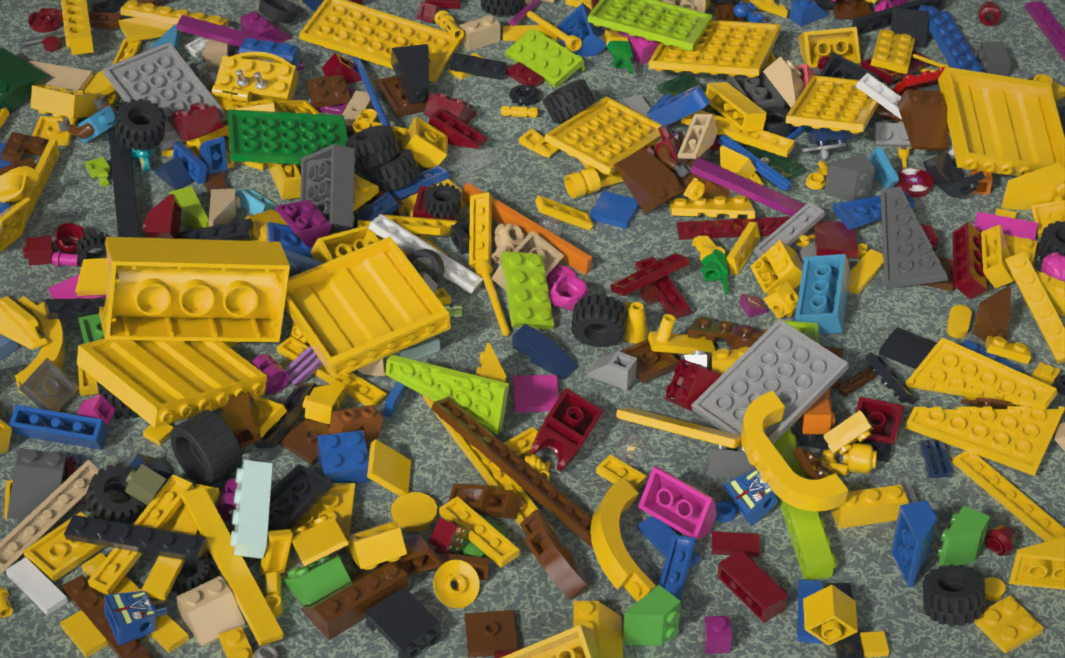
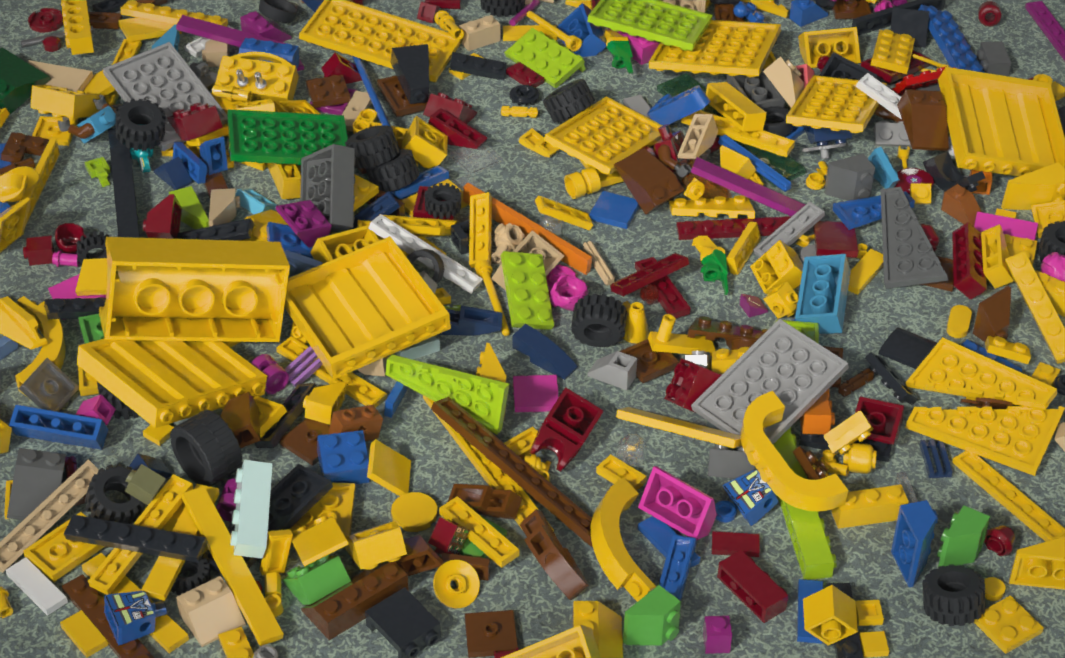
none -> dark blue slope [438,305,503,336]
none -> tan axle [583,241,615,285]
none -> yellow plate [856,600,884,626]
none -> yellow plate [910,183,931,205]
none -> dark orange slope [941,184,982,226]

